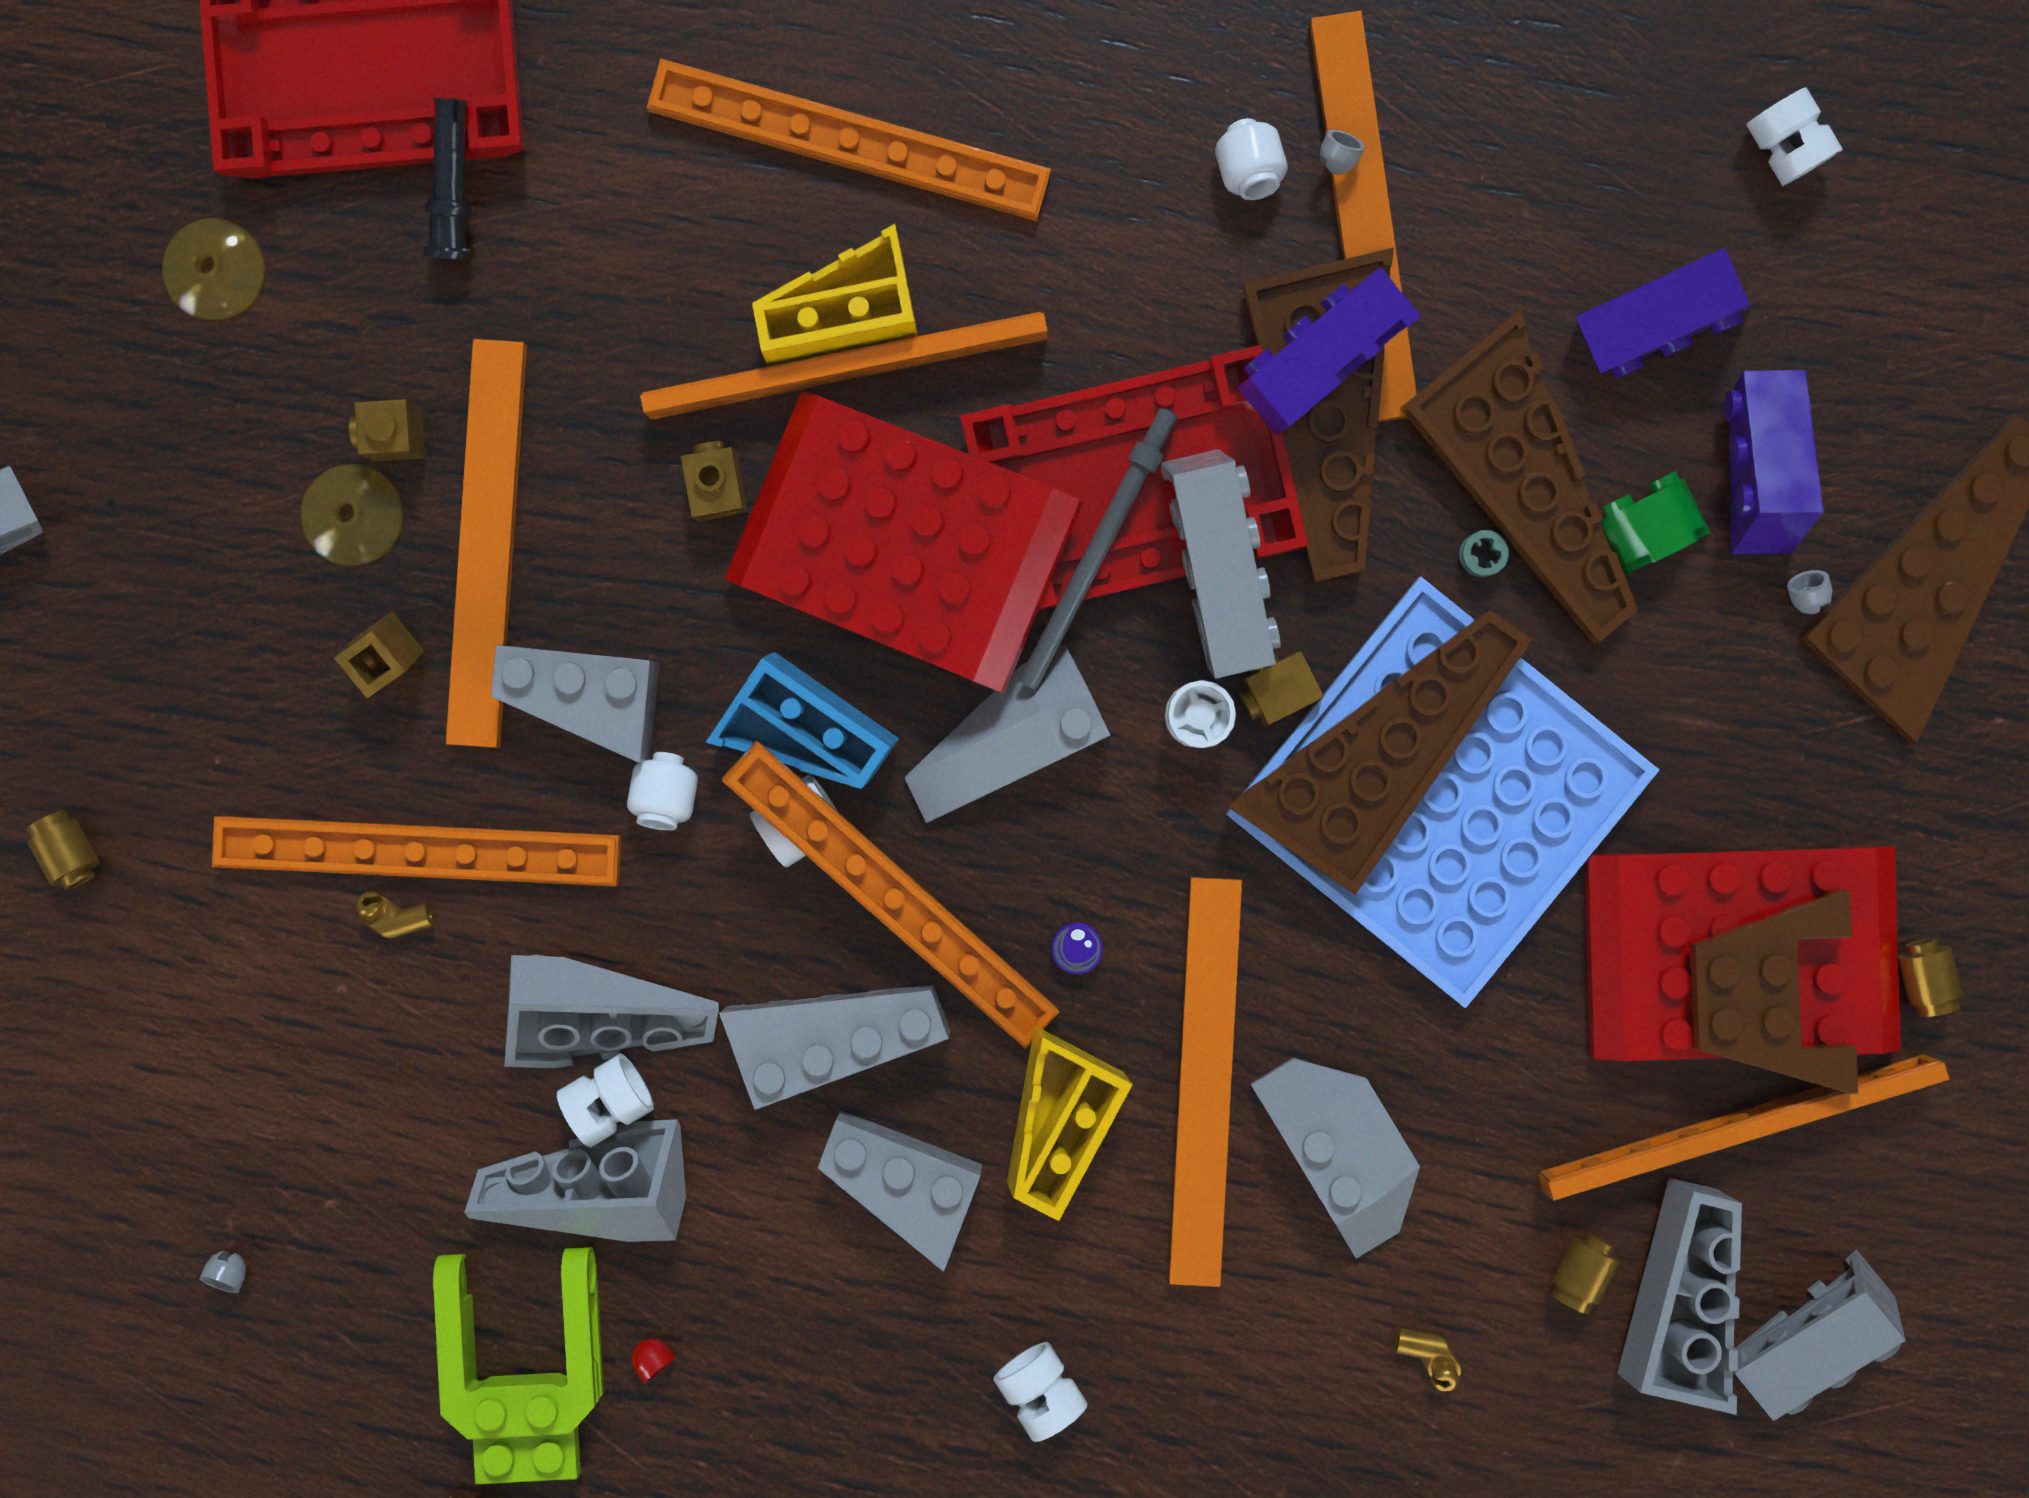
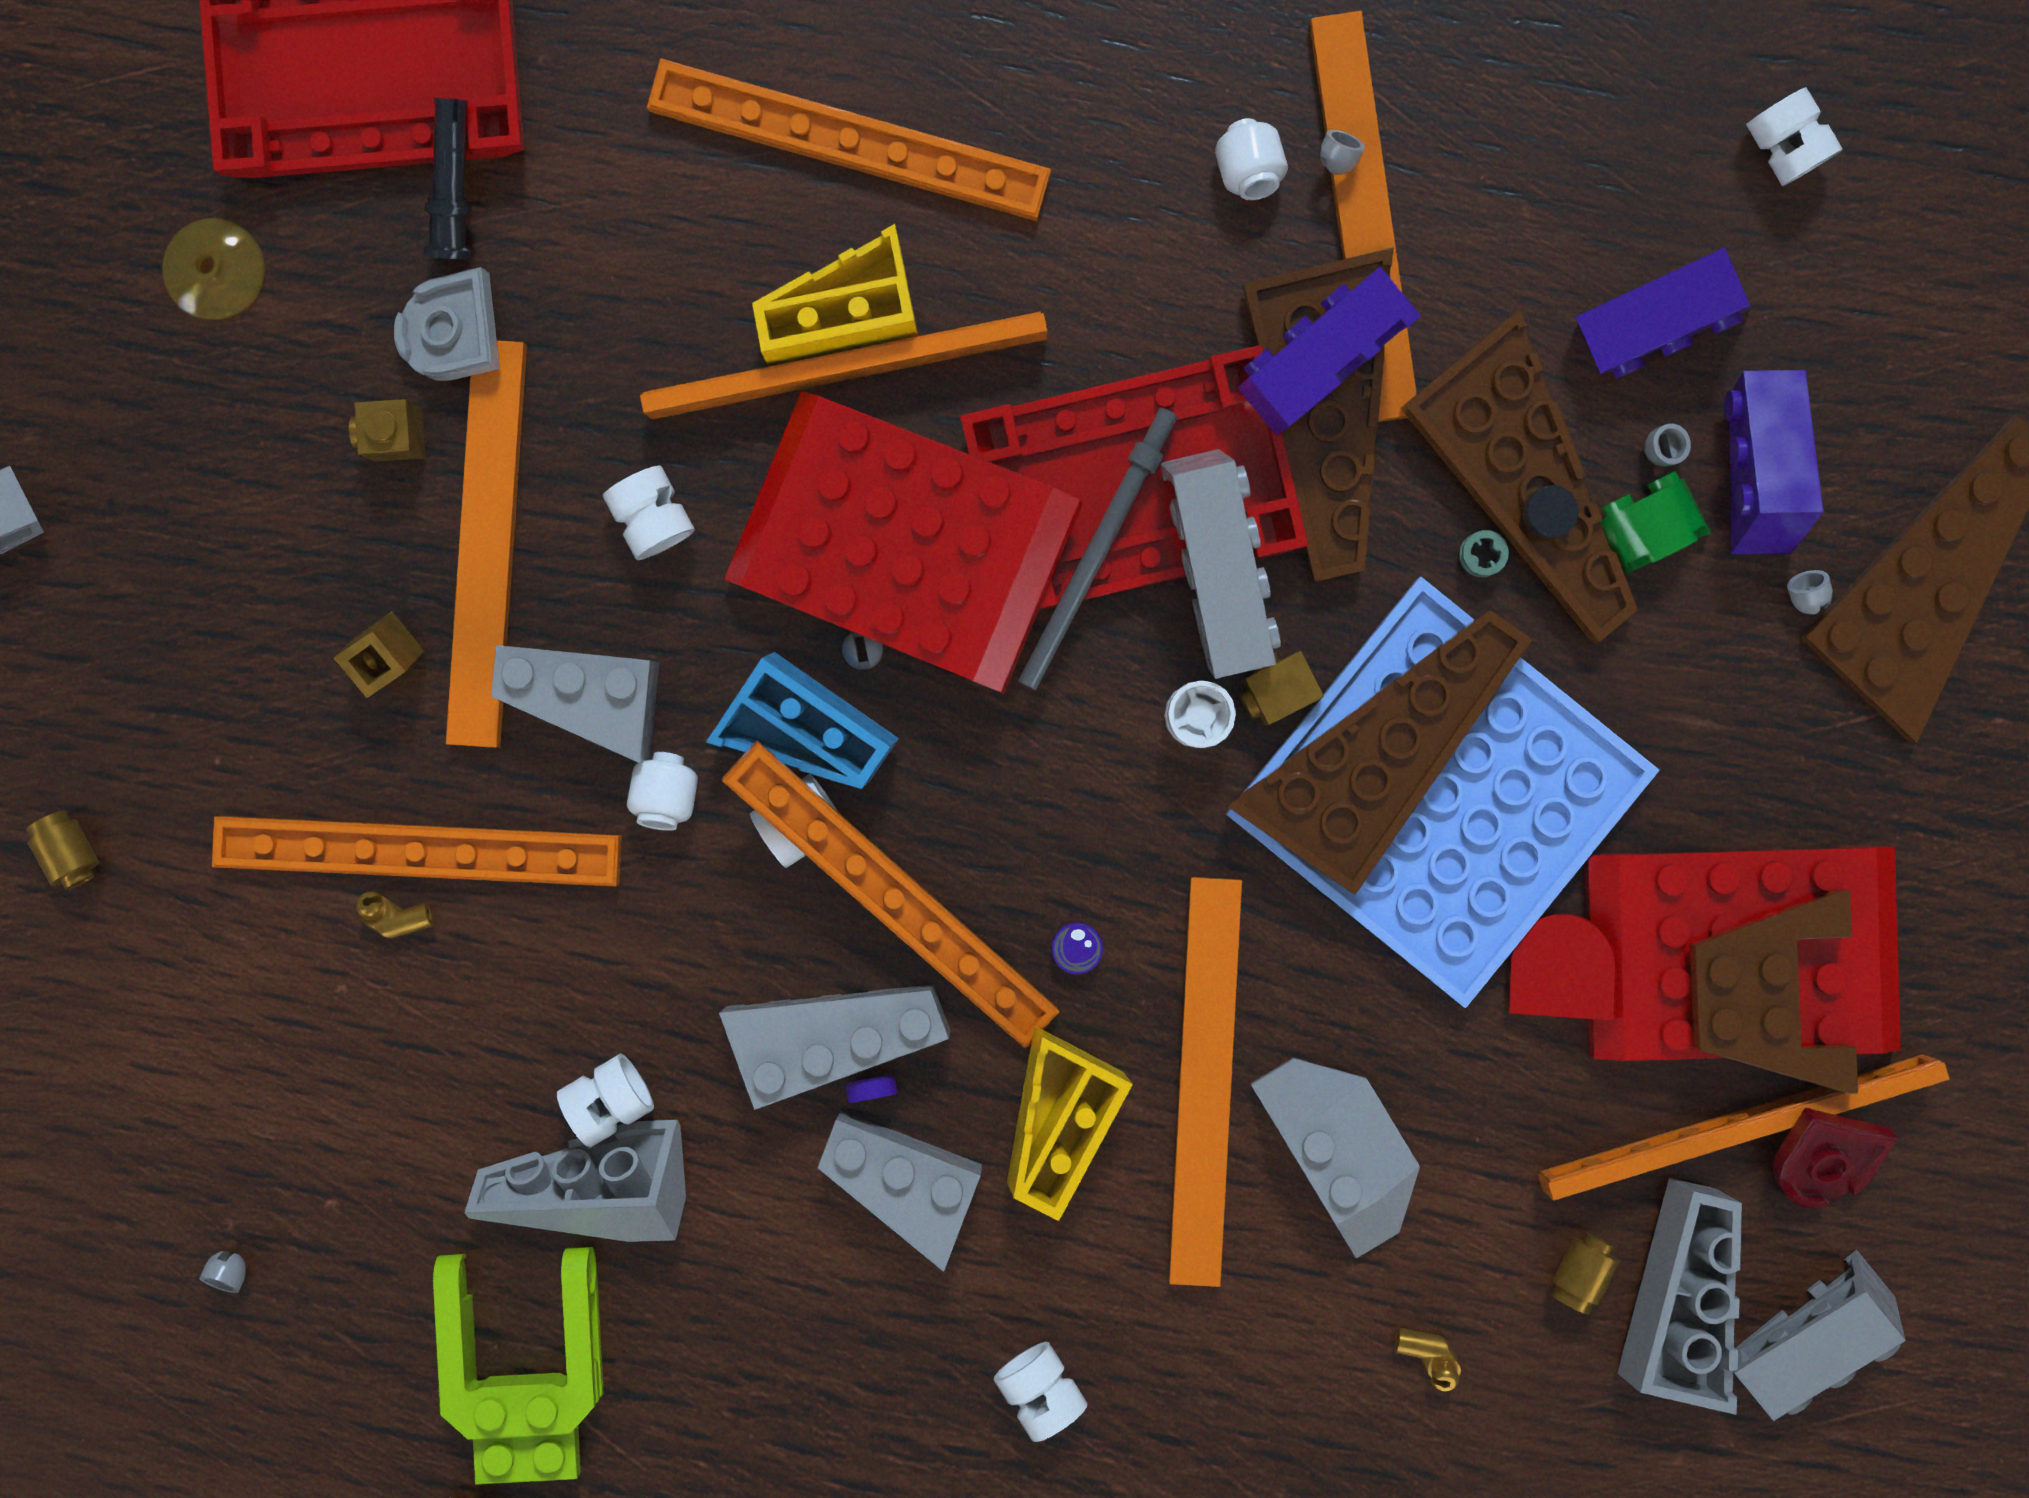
clear yellow dish [301,464,403,566] -> none
light grey wedge [504,955,719,1068] -> none
red hinge [631,1339,676,1384] -> none
pearl gold brick [681,441,748,522] -> none
light grey wedge [904,644,1110,823] -> none
pearl gold brick [1898,938,1963,1017] -> none
none -> light grey tile [394,267,500,381]
none -> white wheel [603,465,695,560]
none -> light grey hinge [842,632,883,670]
none -> dark purple tile [845,1074,898,1104]
none -> red tile [1509,914,1618,1021]
none -> black tile [1523,485,1579,539]
none -> light grey hinge [1644,424,1691,467]
none -> dark red tile [1773,1108,1898,1209]

